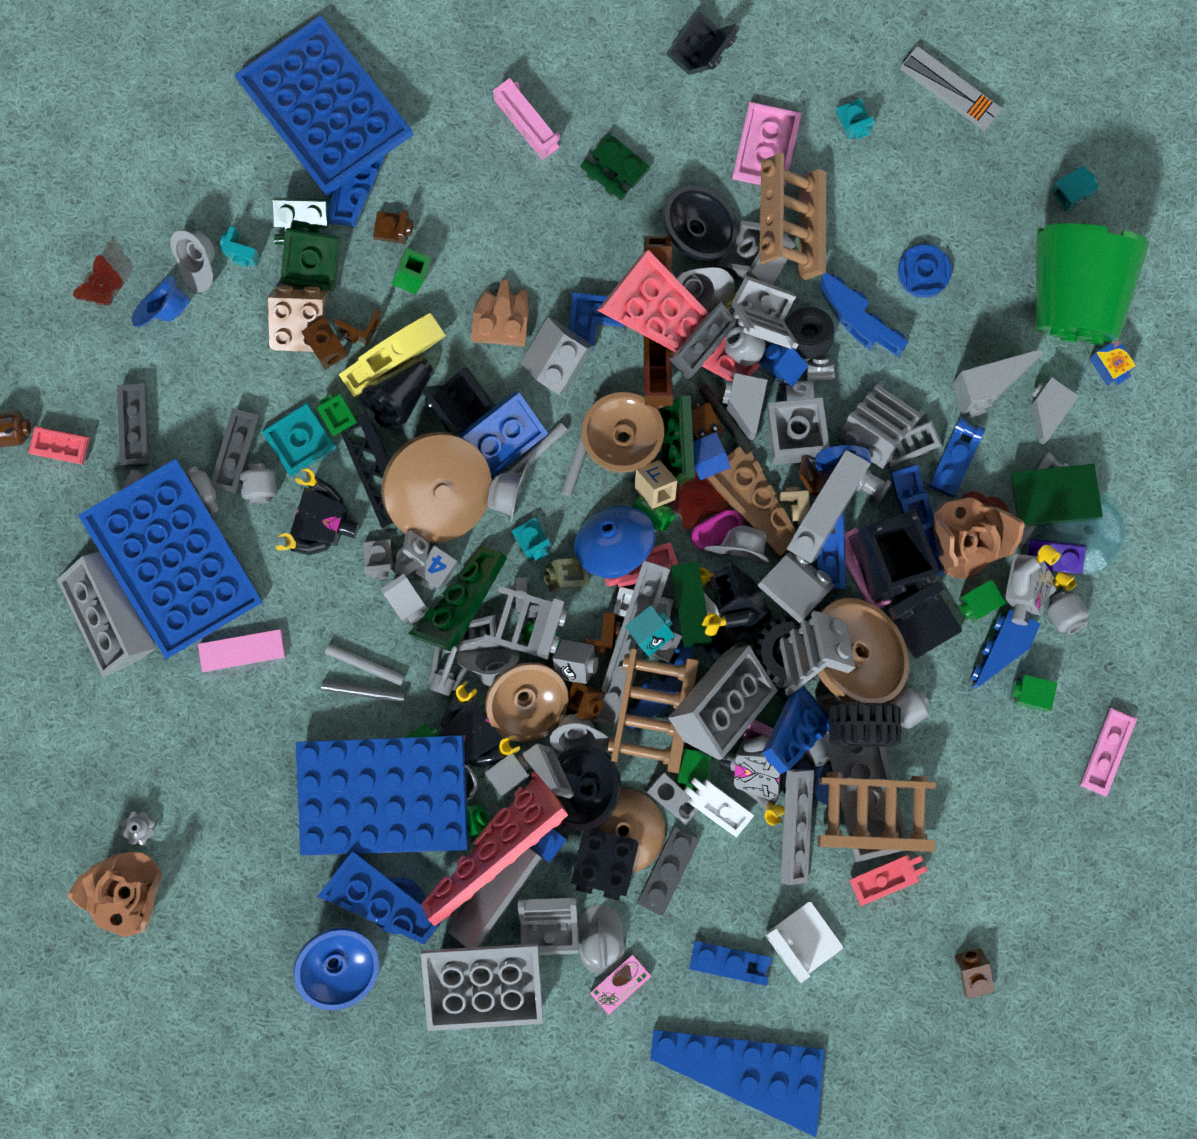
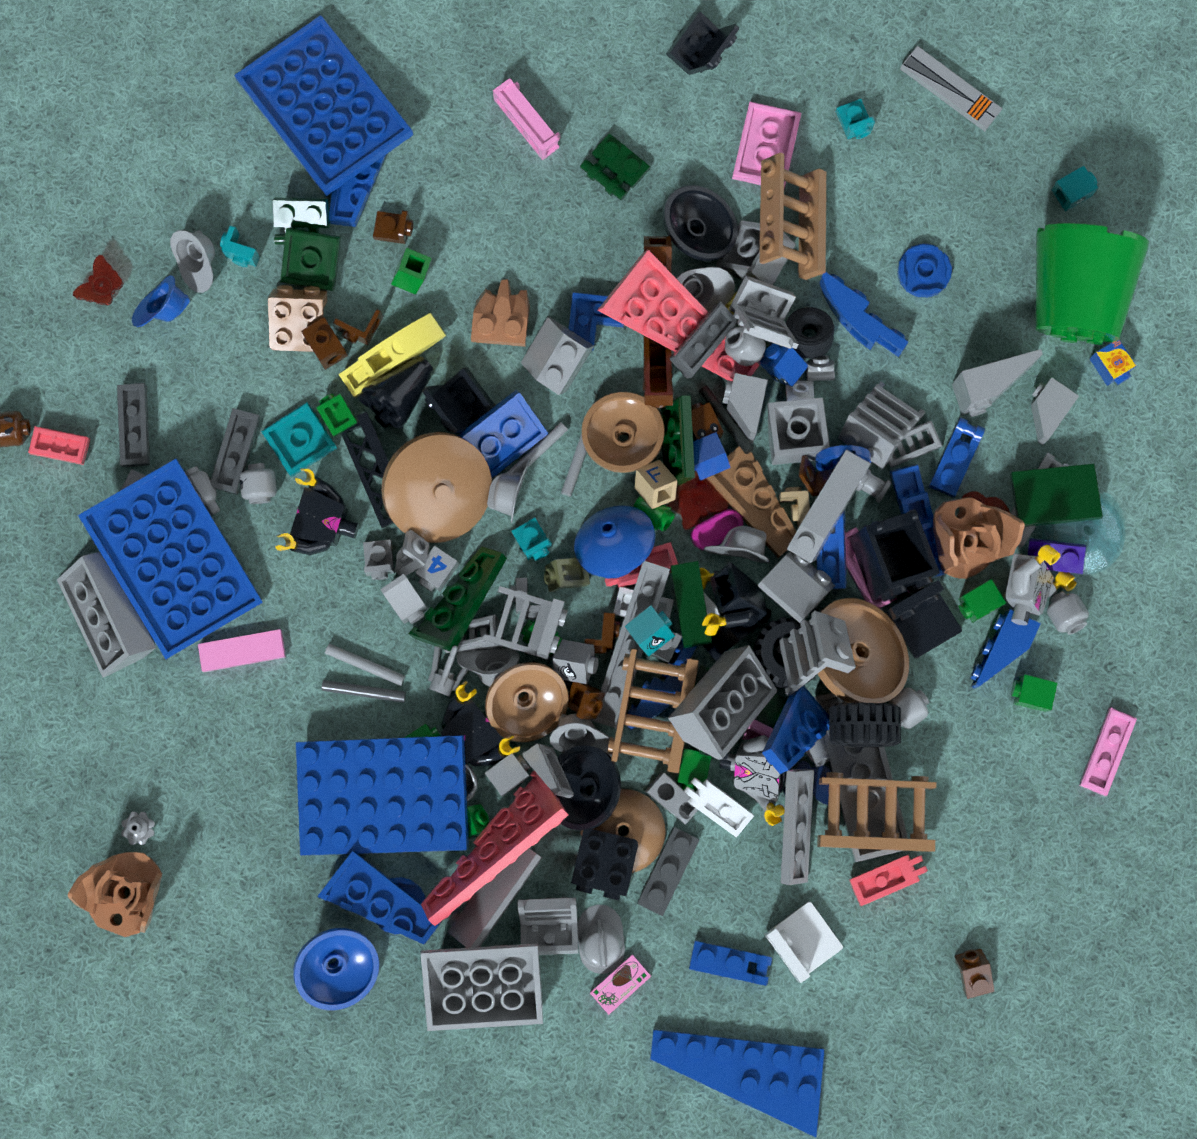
blue brick [530,829,567,863] -> none

